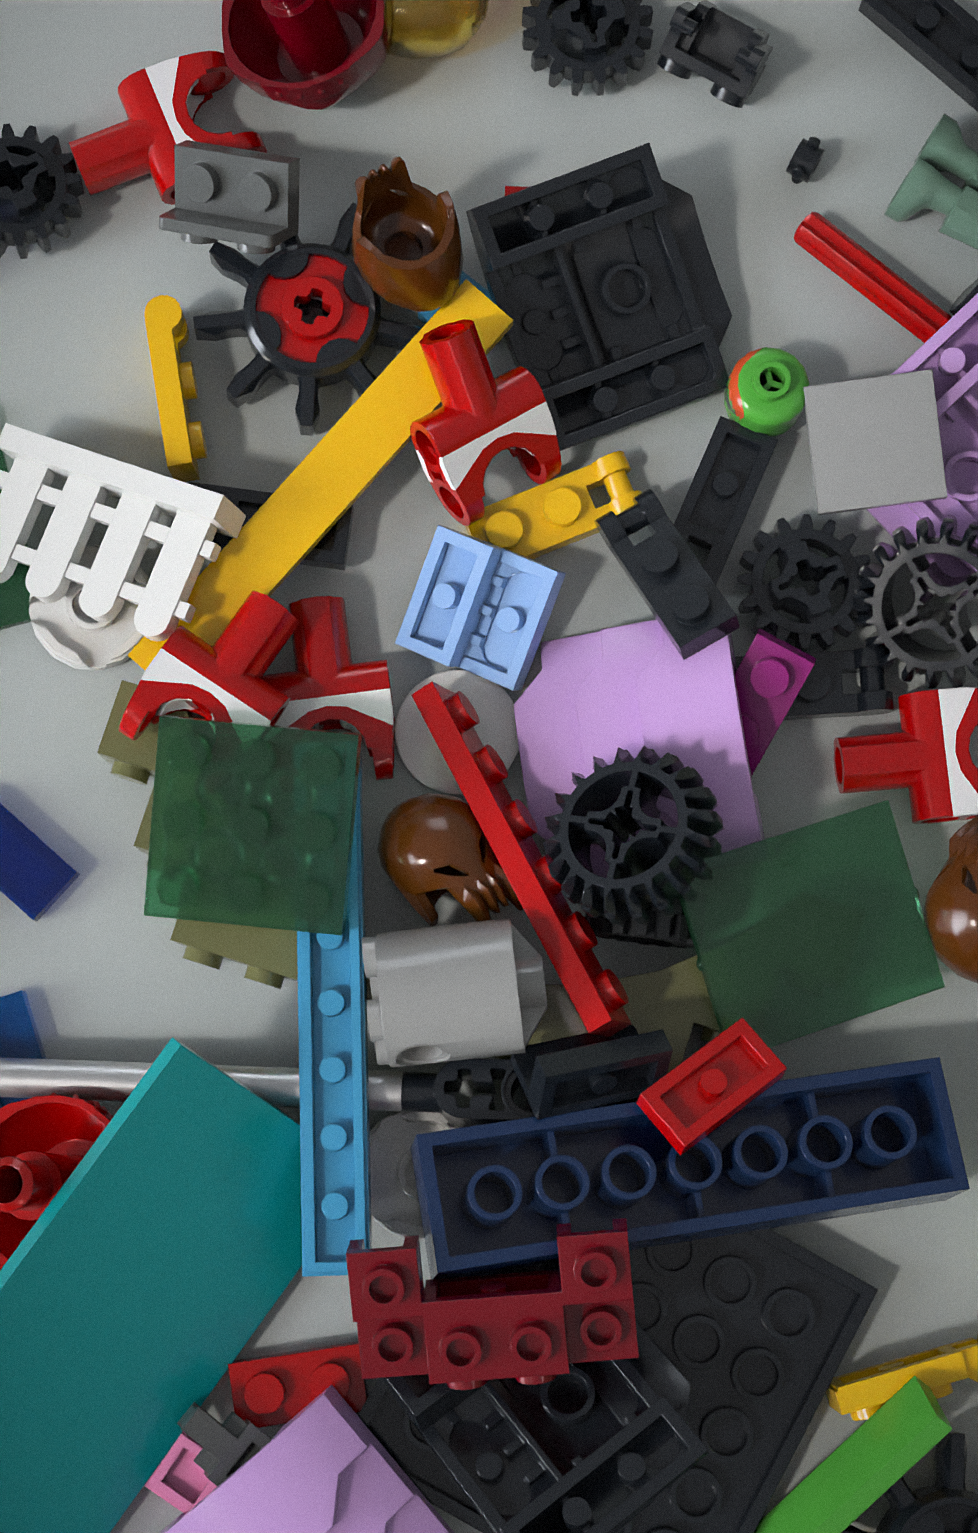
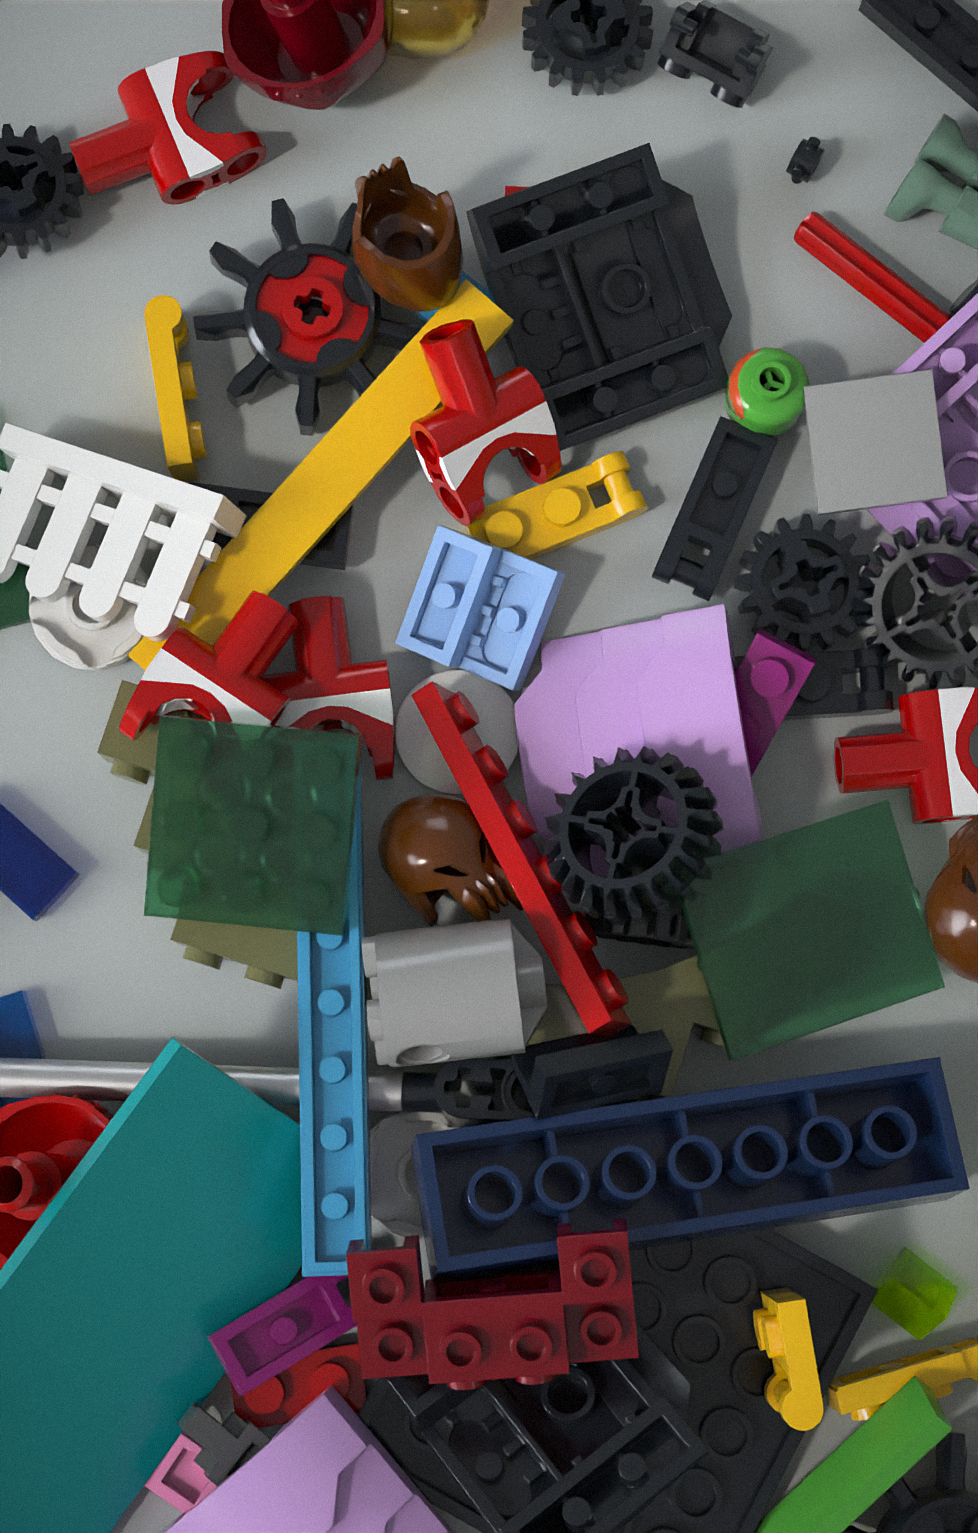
dark grey bracket [159,140,300,254] -> none
black plate [594,489,740,660] -> none
red plate [636,1017,787,1156] -> none
none -> magenta plate [207,1275,357,1396]
none -> yellow plate [753,1287,823,1431]
none -> clear neon green slope [872,1247,958,1341]

